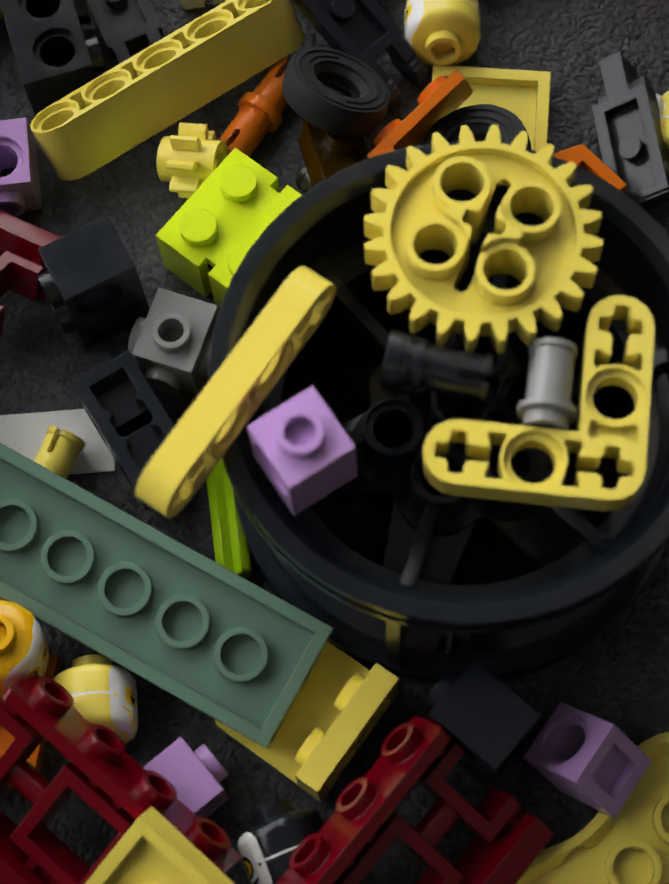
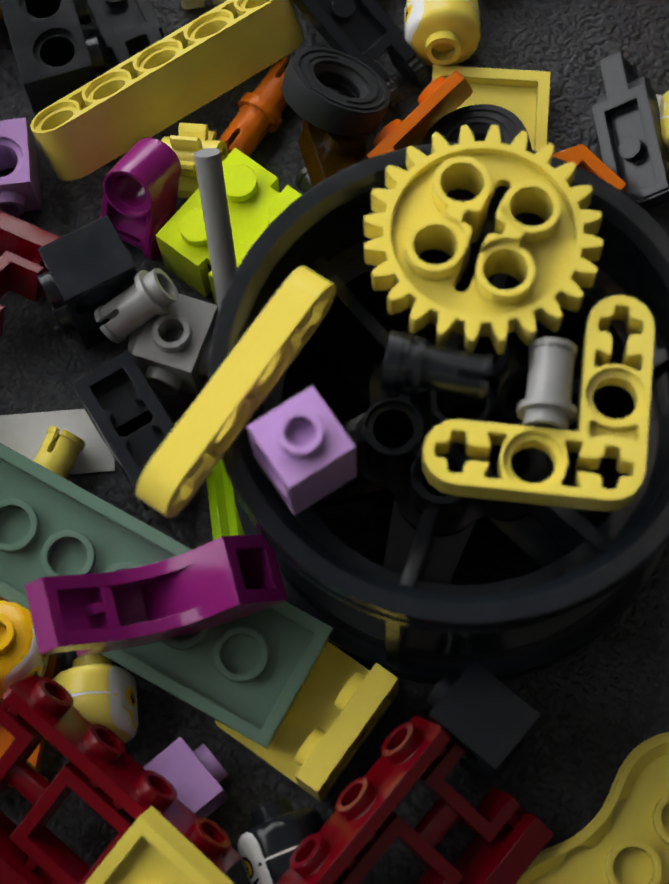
lavender brick [523,702,652,818] -> none
none -> magenta arch [25,534,288,656]
none -> light grey pin [94,268,179,344]
none -> magenta piece [99,138,181,261]
none -> light grey bar [194,148,238,313]

